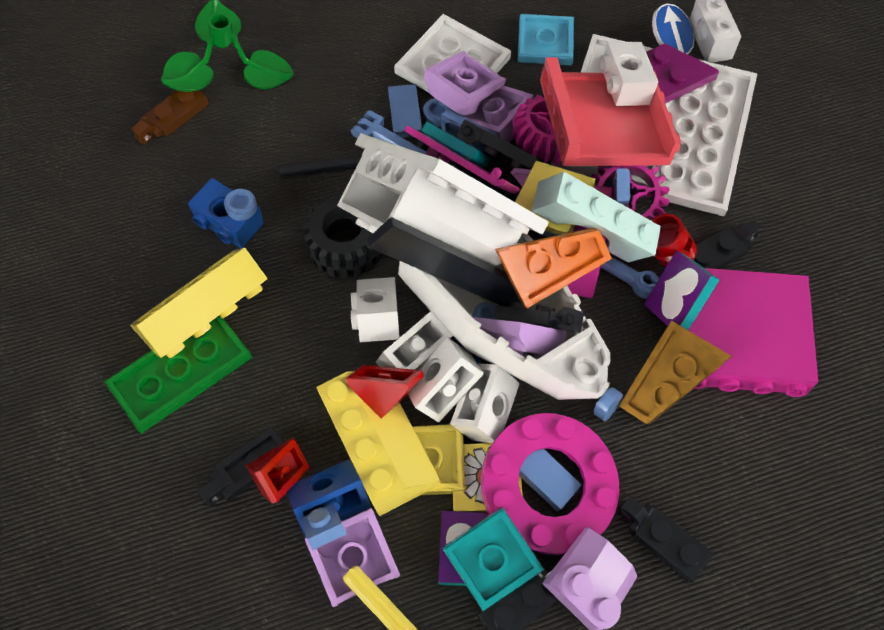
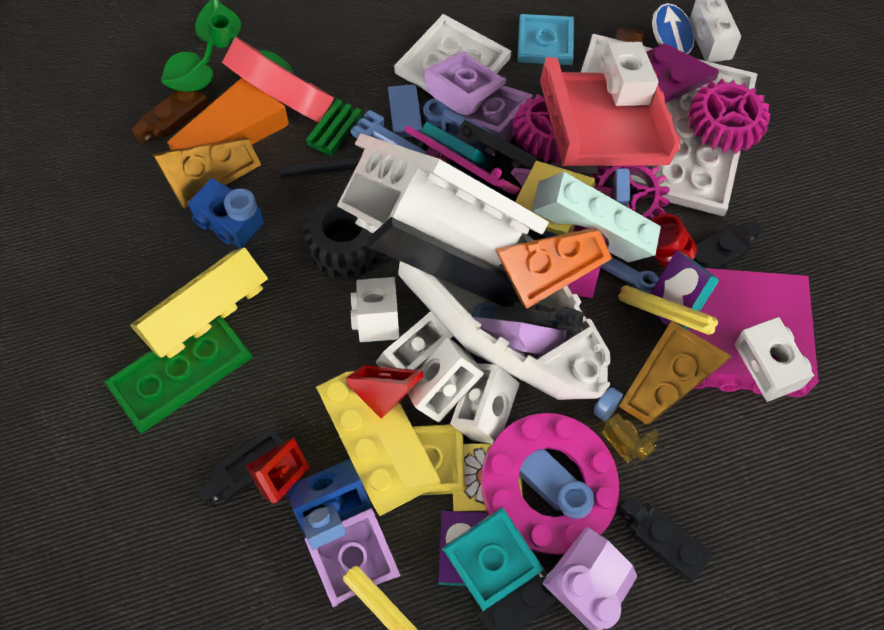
none -> pearl gold wing [152,137,261,209]
none -> orange slope [168,78,289,150]
none -> coral slope [222,37,334,122]
none -> green tile [306,99,362,157]
none -> medium blue tile [558,481,594,519]
none -> clear yellow bracket [602,413,660,463]
none -> reddish brown tile [616,27,644,44]
none -> light yellow axle [618,285,718,335]
none -> dark pink gear [688,79,771,154]
none -> white brick [734,317,814,402]

